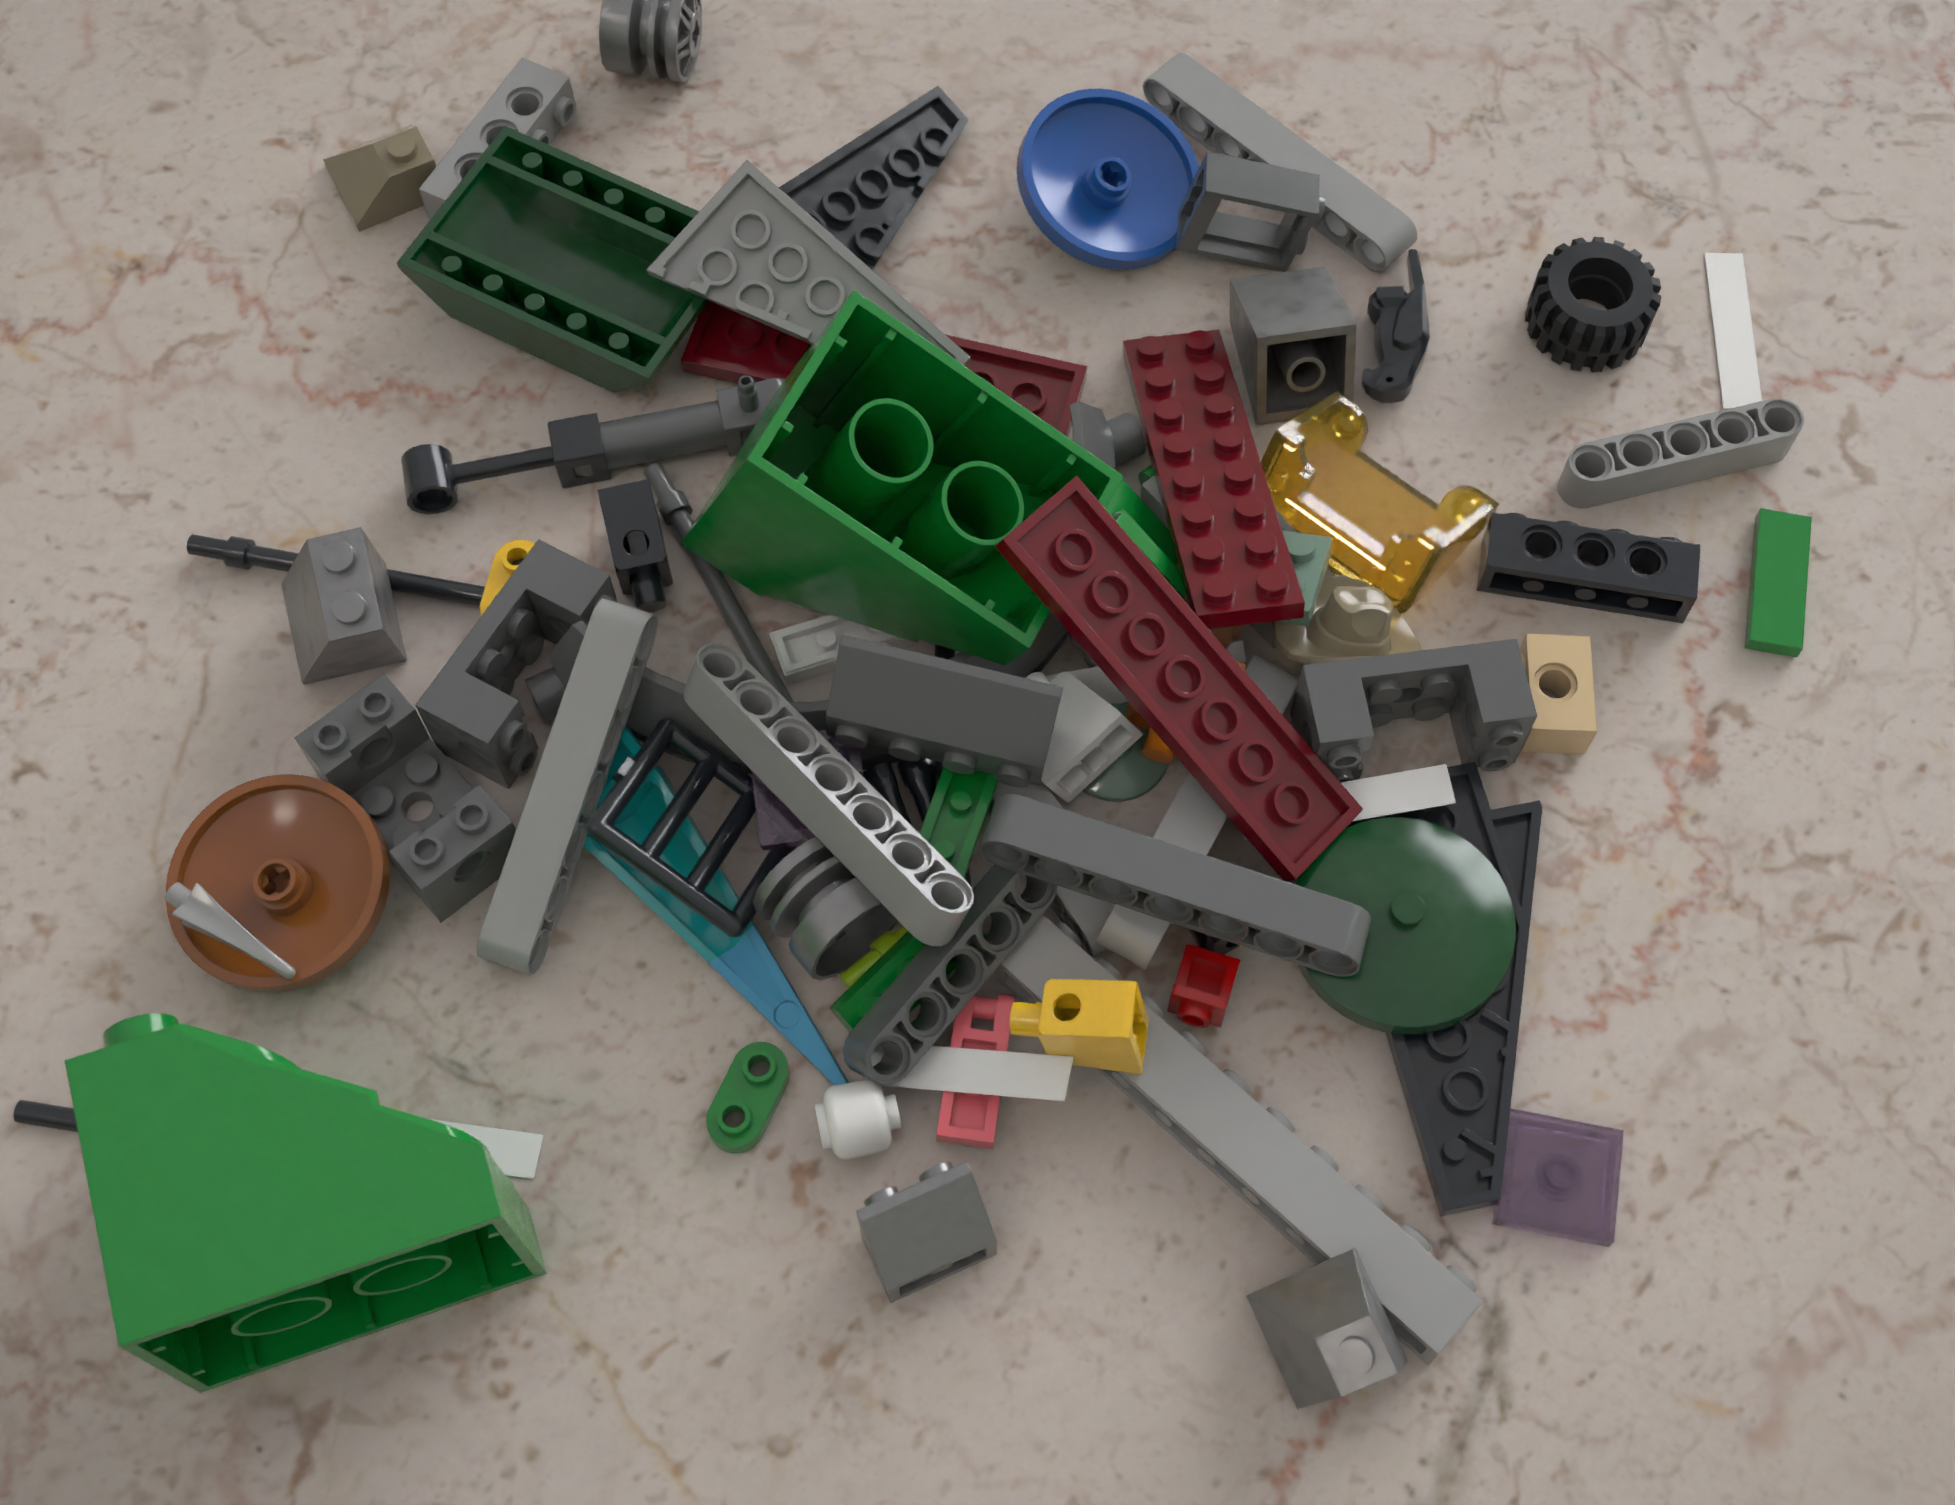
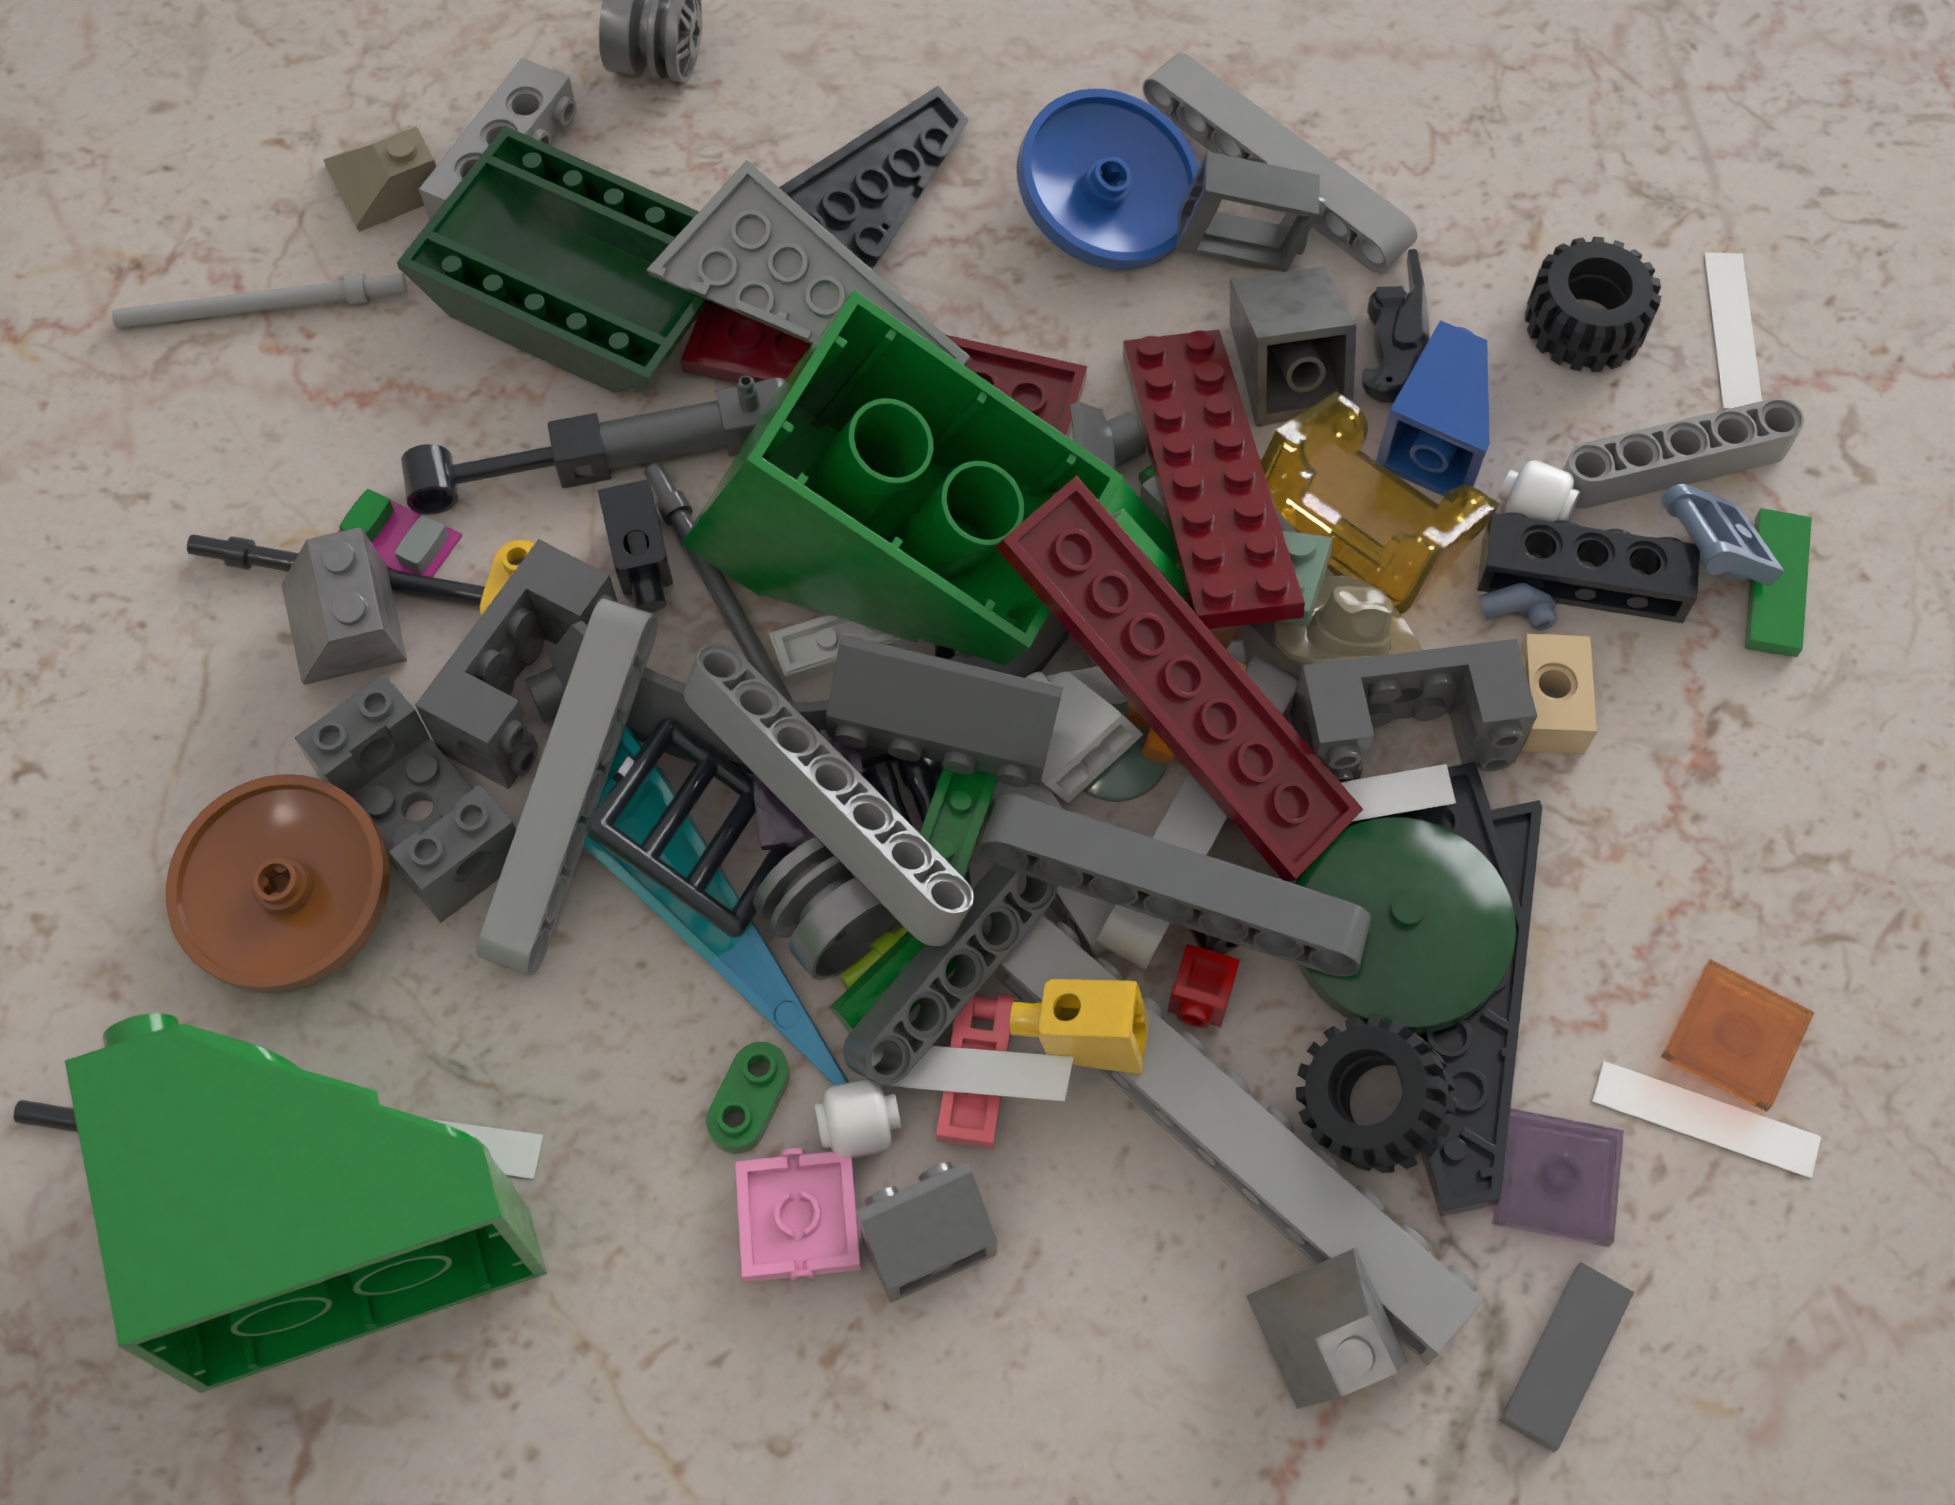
light grey piece [164,882,296,979] -> none
none -> light grey bar [112,273,407,329]
none -> piece [338,489,462,577]
none -> bright pink plate [735,1148,861,1282]
none -> black tyre [1295,1016,1456,1173]
none -> blue slope [1374,320,1490,506]
none -> sand blue arm [1479,583,1557,630]
none -> white head [1499,460,1580,522]
none -> dark grey tile [1499,1262,1634,1453]
none -> white sticker [1592,1061,1821,1179]
none -> sand blue plate [1661,484,1784,586]
none -> clear orange tile [1661,959,1815,1112]

